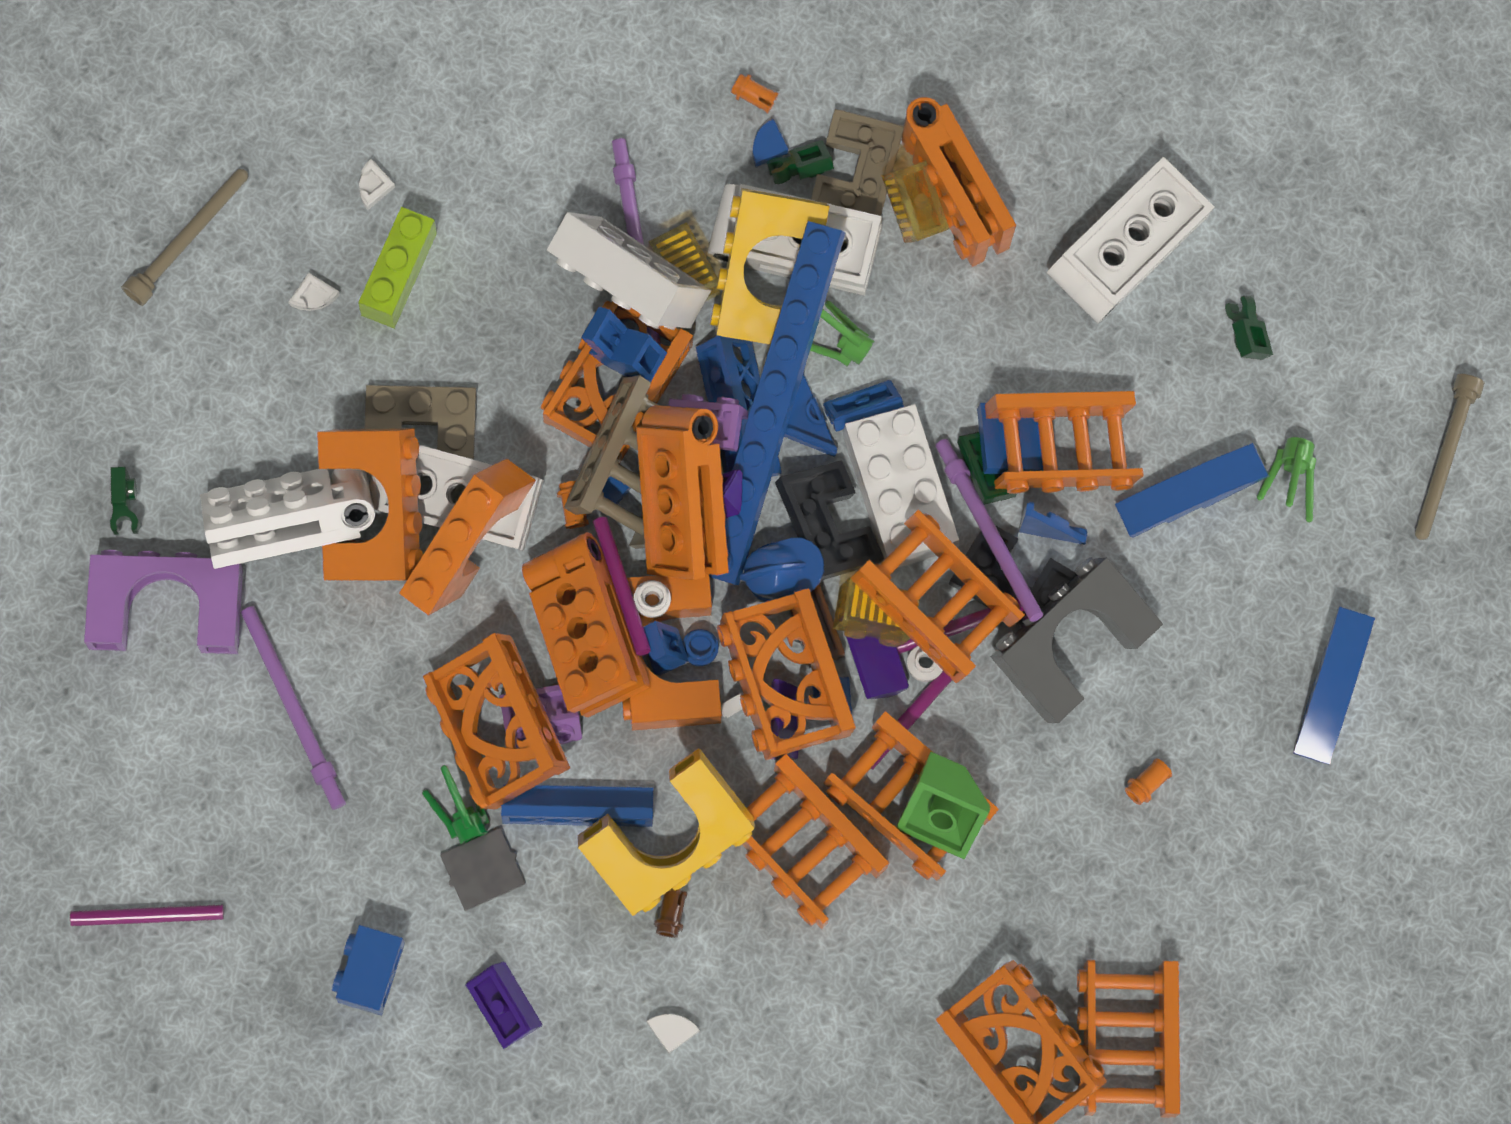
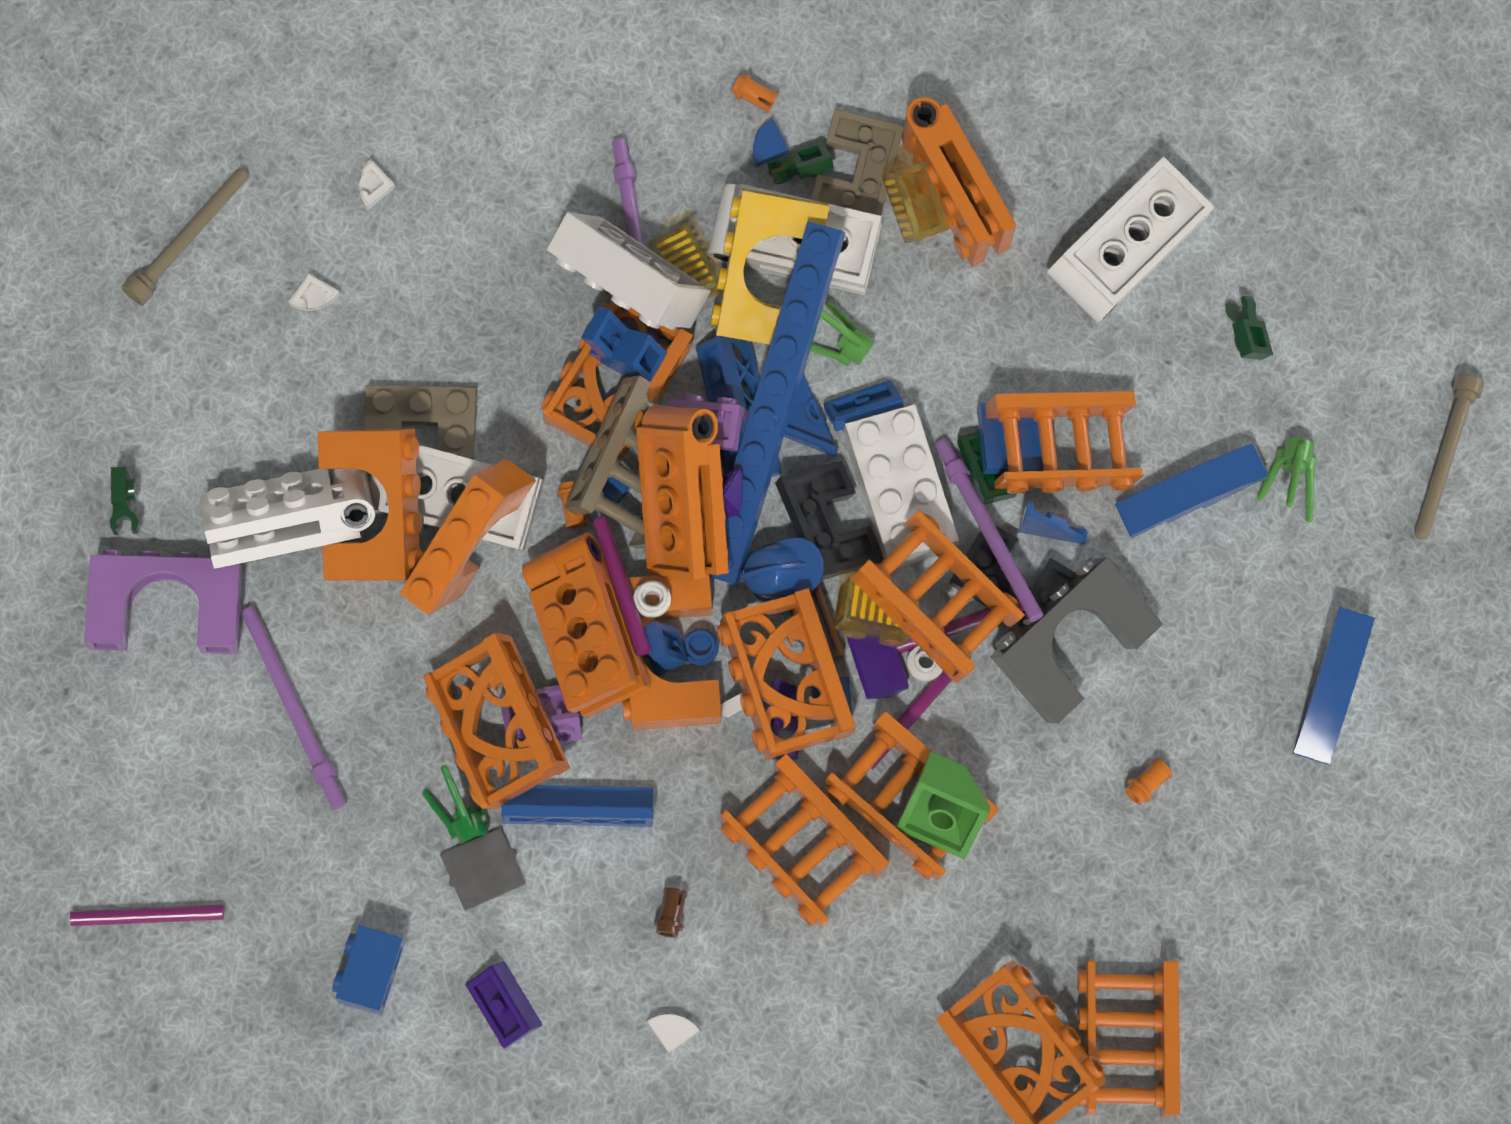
lime brick [358,207,437,329] -> none
yellow arch [578,748,755,916] -> none

